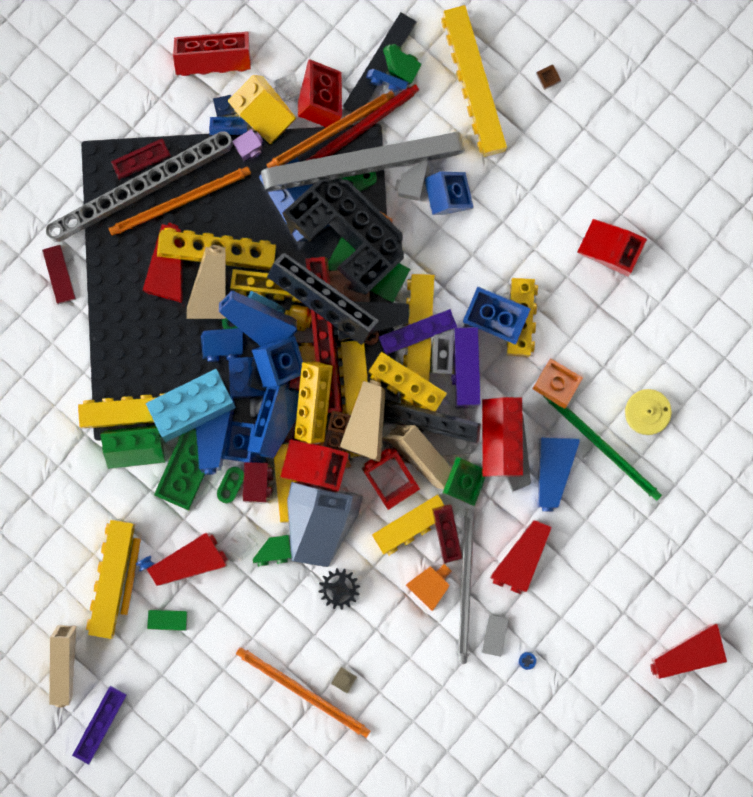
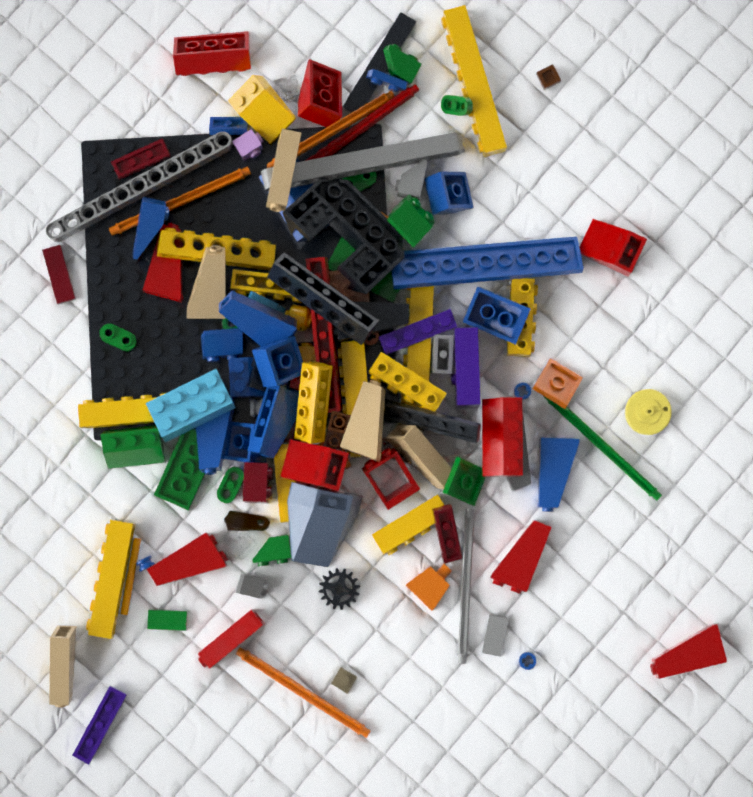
dark blue plate [213,94,235,117] -> none
none -> green plate [100,324,137,352]
none -> blue slope [133,197,169,259]
none -> red slope [198,609,265,669]
none -> dark brown piece [224,510,270,531]
none -> light grey slope [236,574,268,599]
none -> tan slope [266,129,301,212]
none -> green slope [387,194,435,248]
none -> blue plate [391,236,584,289]
none -> green plate [441,95,473,116]
none -> blue bush [514,382,531,400]

